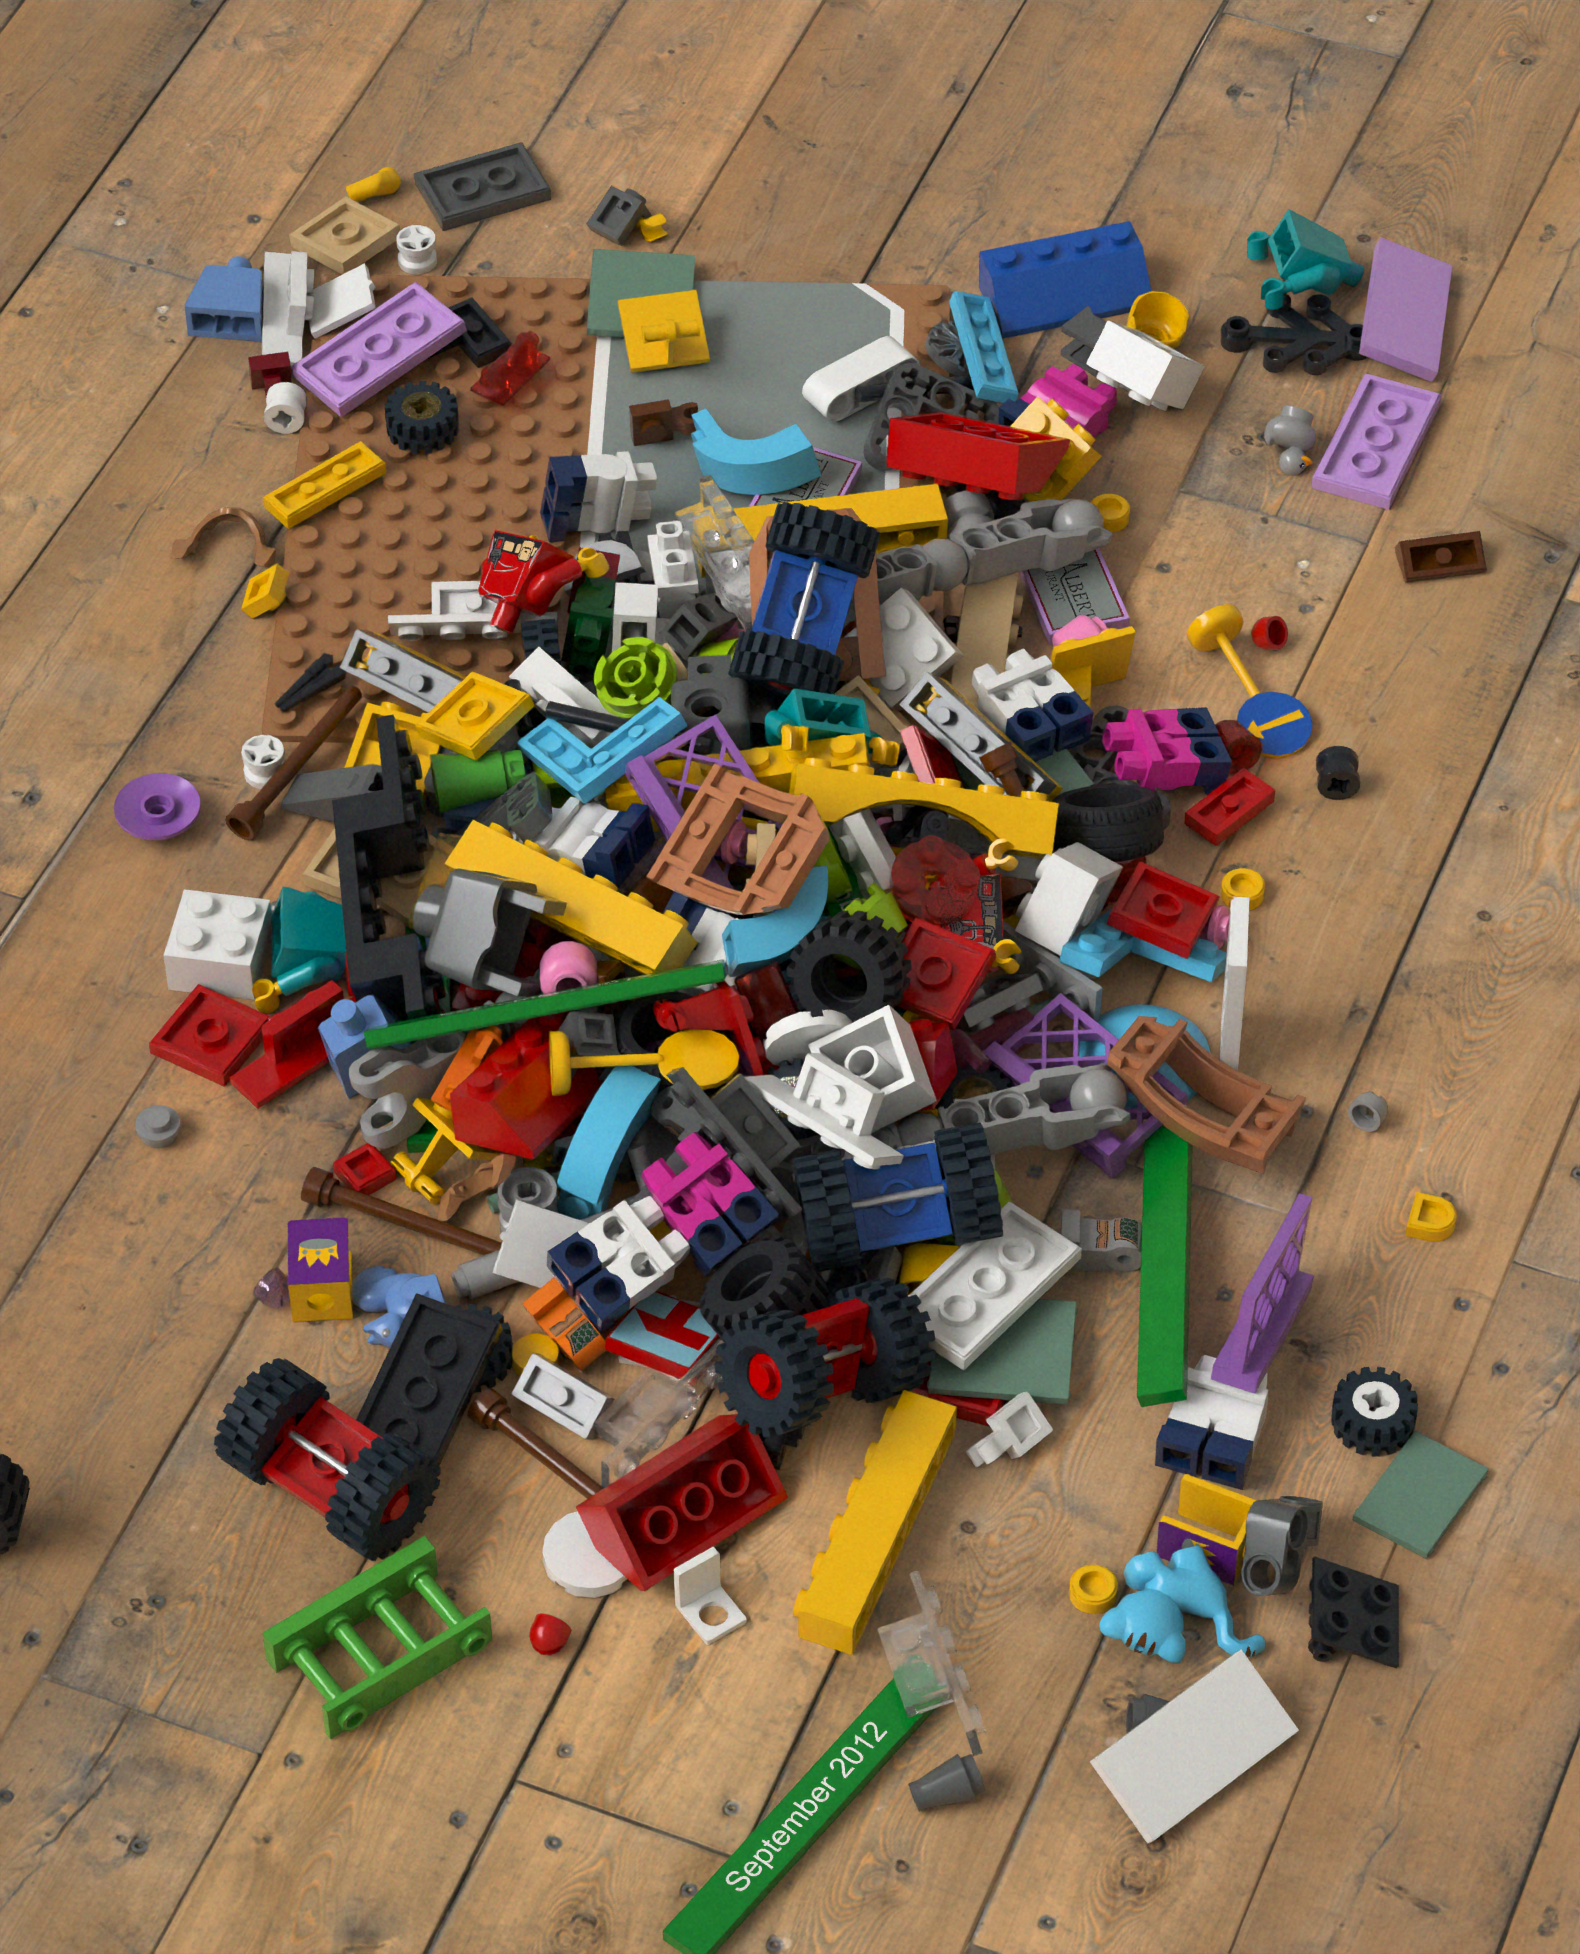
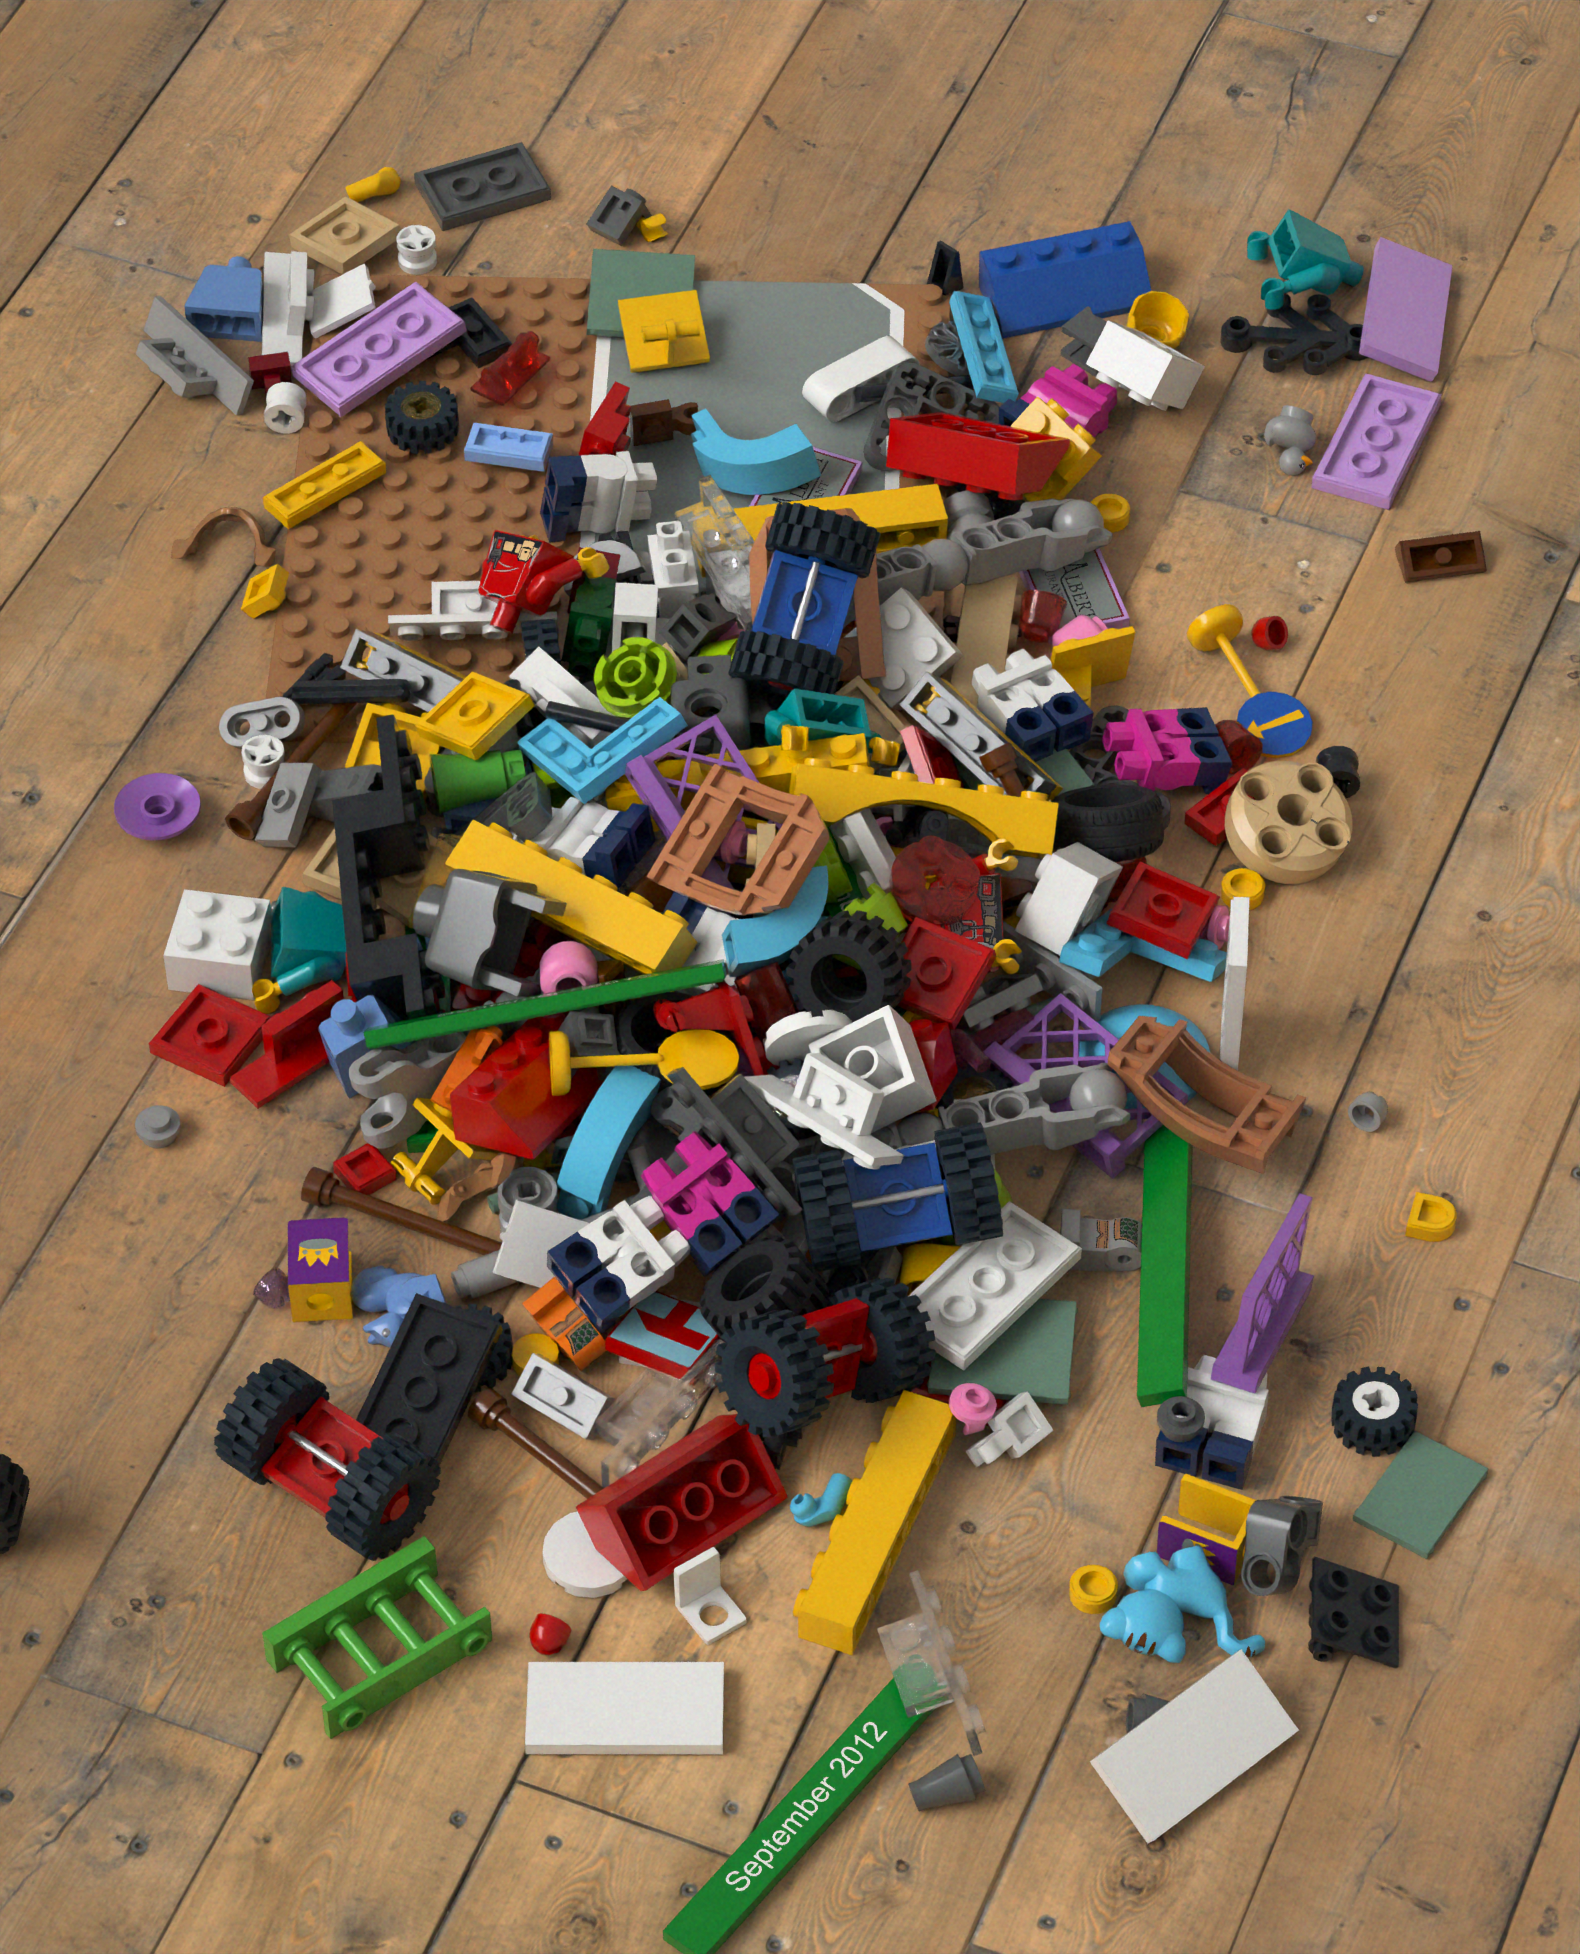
none -> light grey bracket [136,296,254,415]
none -> light grey plate [219,697,305,749]
none -> light grey plate [255,763,322,847]
none -> black axle [292,679,410,704]
none -> light blue plate [464,423,553,472]
none -> white tile [525,1662,724,1755]
none -> red plate [579,381,631,456]
none -> medium azure arm [790,1473,852,1527]
none -> black piece [927,240,964,296]
none -> bright pink plate [949,1383,997,1436]
none -> clear red hat [1019,590,1067,643]
none -> dark grey plate [1157,1396,1205,1442]
none -> tan piece [1225,761,1353,884]

